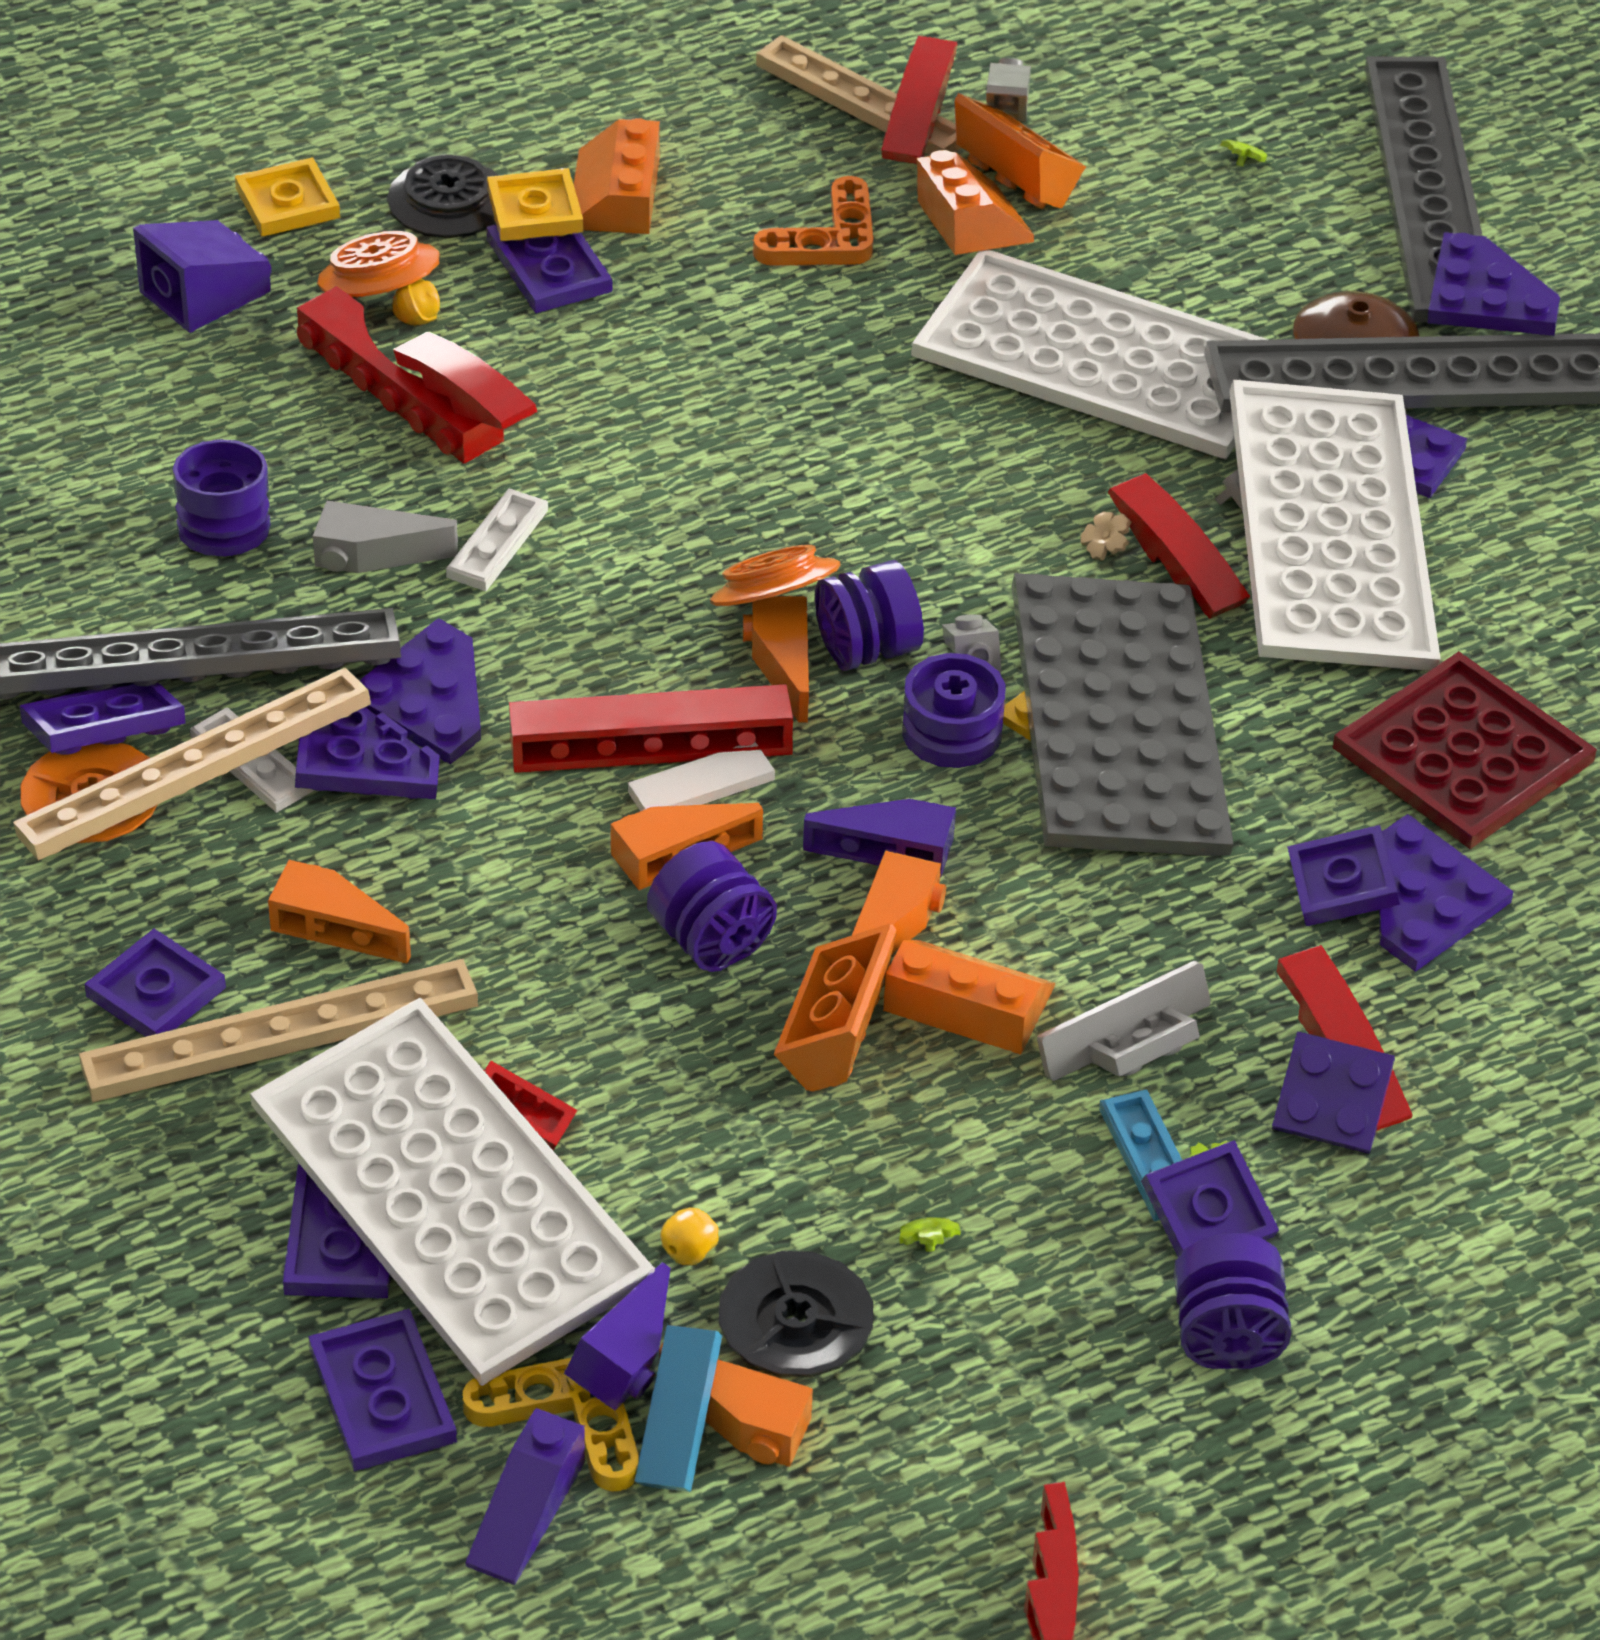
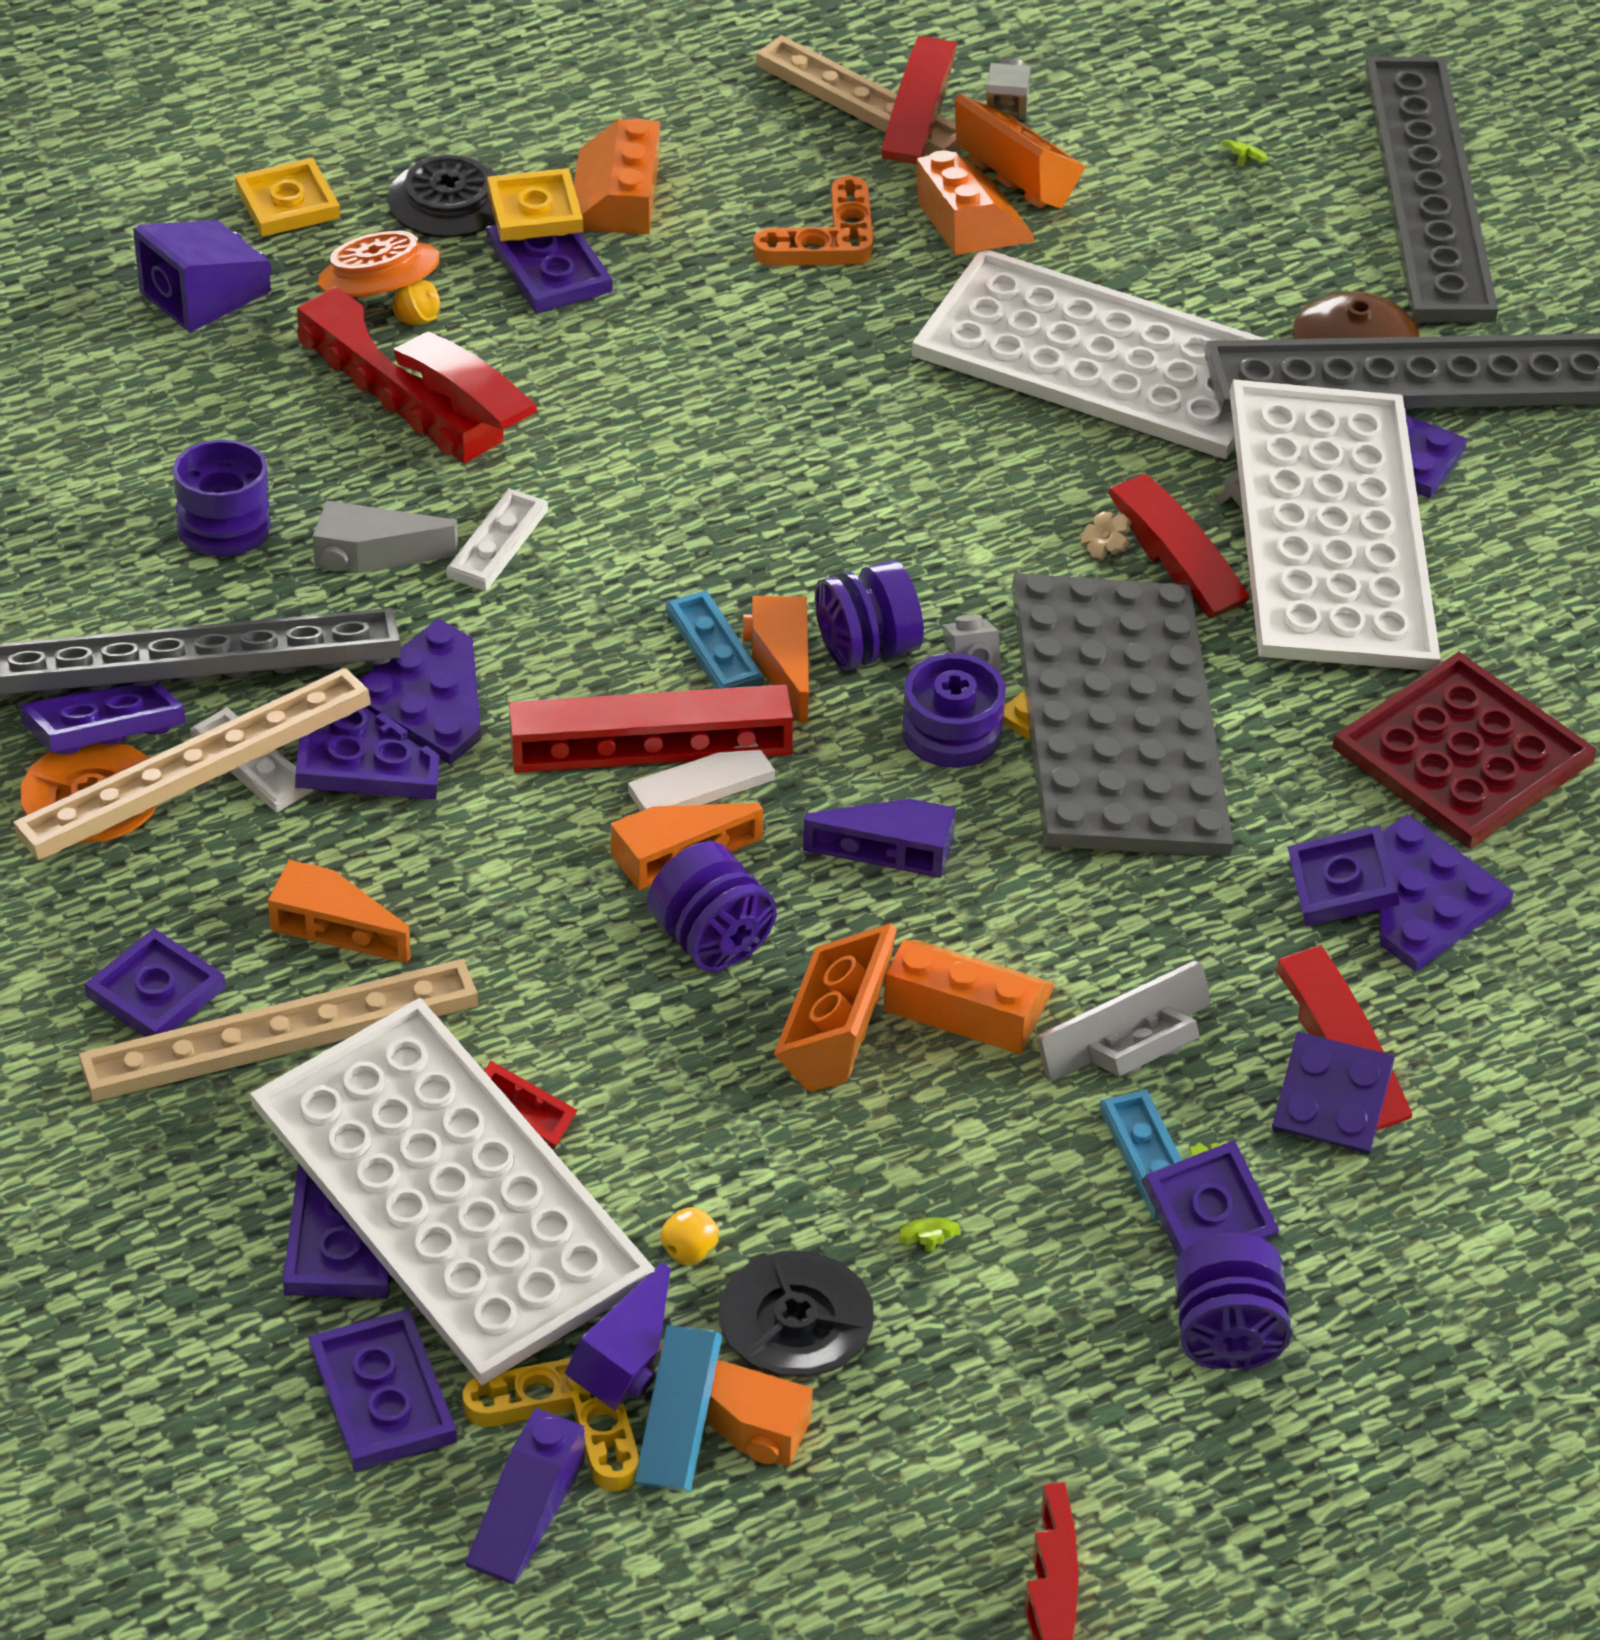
orange piece [710,544,841,606] -> none
orange slope [852,851,947,954] -> none
dark purple plate [1428,232,1560,336] -> none
none -> dark azure tile [666,590,763,689]

